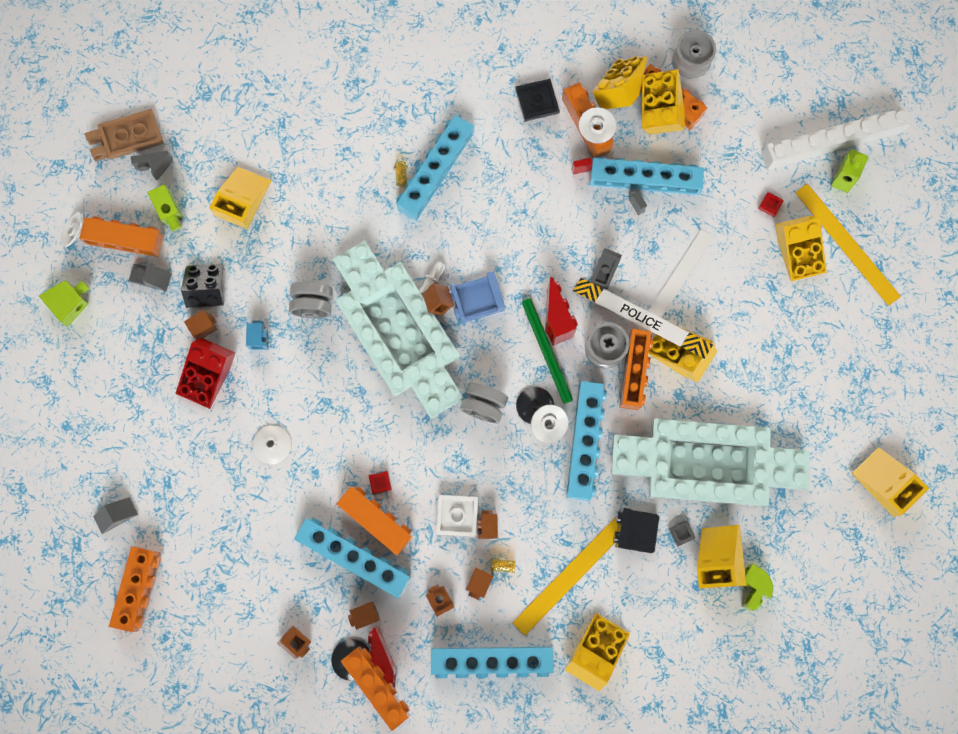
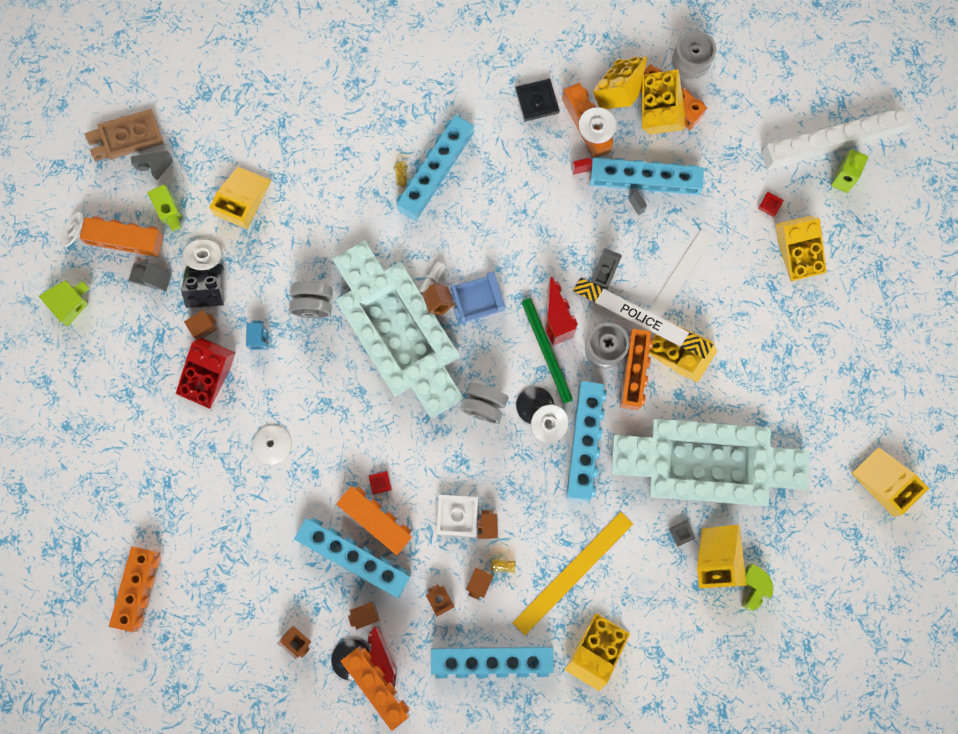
dark grey slope [93,497,138,534] -> none
black bracket [613,508,659,553] -> none
yellow sticker [795,183,901,306] -> none
none -> white dish [183,240,222,270]

